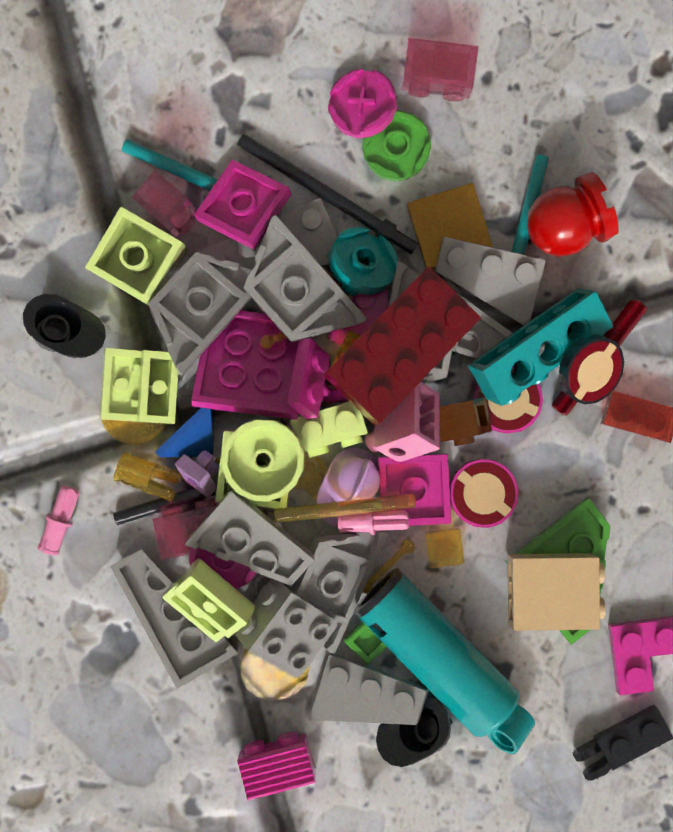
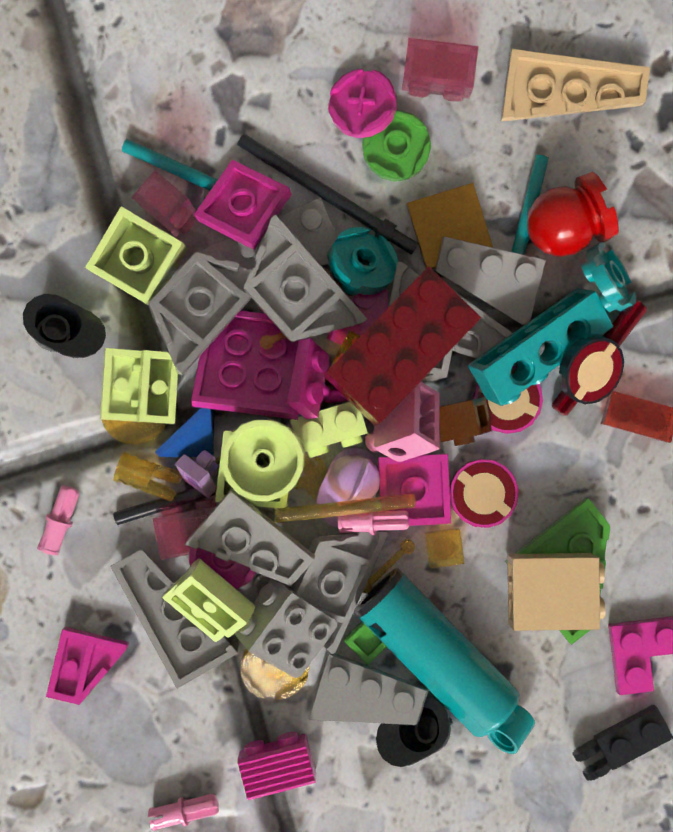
none -> dark pink wing [46,627,130,705]
none -> bright pink axle [148,794,219,831]
none -> tan wing [501,49,650,122]
none -> teal plate [581,242,636,312]

